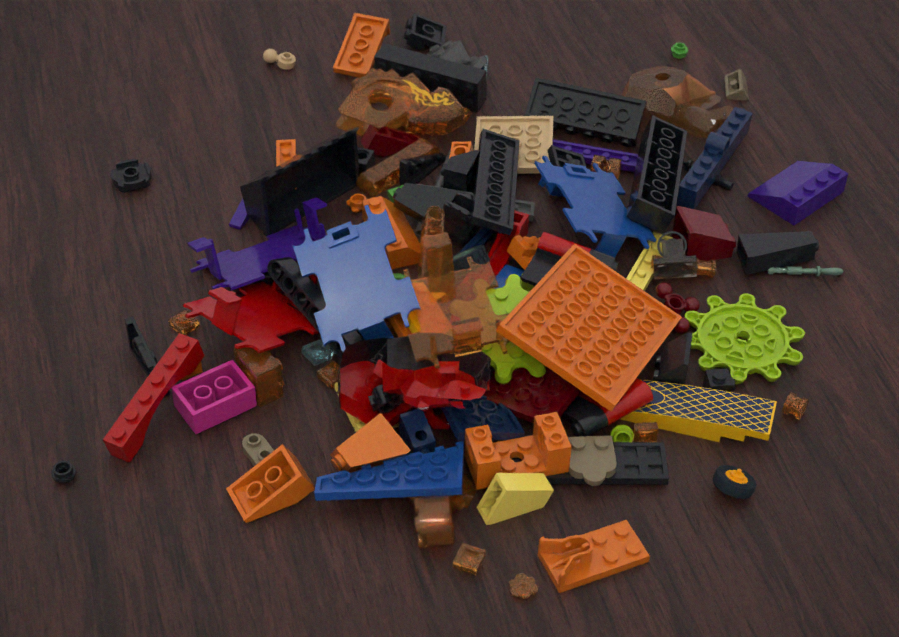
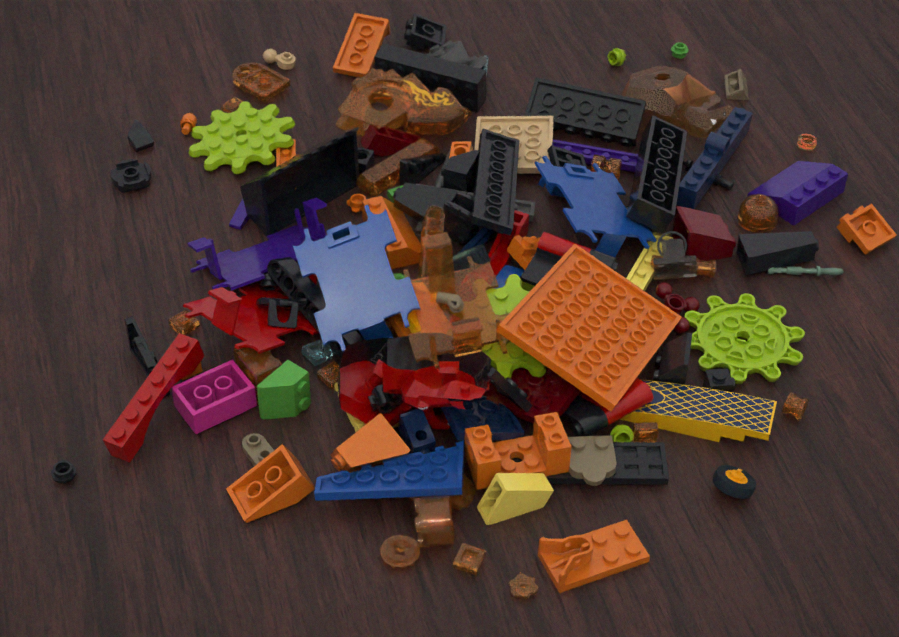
none -> black slope [127,120,154,152]
none -> orange cylinder [180,113,197,135]
none -> lime plate [189,101,295,174]
none -> clear orange slope [221,96,244,113]
none -> clear orange plate [233,63,291,102]
none -> black piece [256,297,298,328]
none -> bright green slope [257,360,311,420]
none -> black plate [258,274,278,291]
none -> clear orange gear [380,535,420,570]
none -> dark tan arm [436,291,464,313]
none -> black wing [488,367,533,412]
none -> lime plate [608,48,626,66]
none -> clear orange cylinder [738,194,779,233]
none -> clear orange tile [797,134,817,151]
none -> orange plate [837,204,897,255]

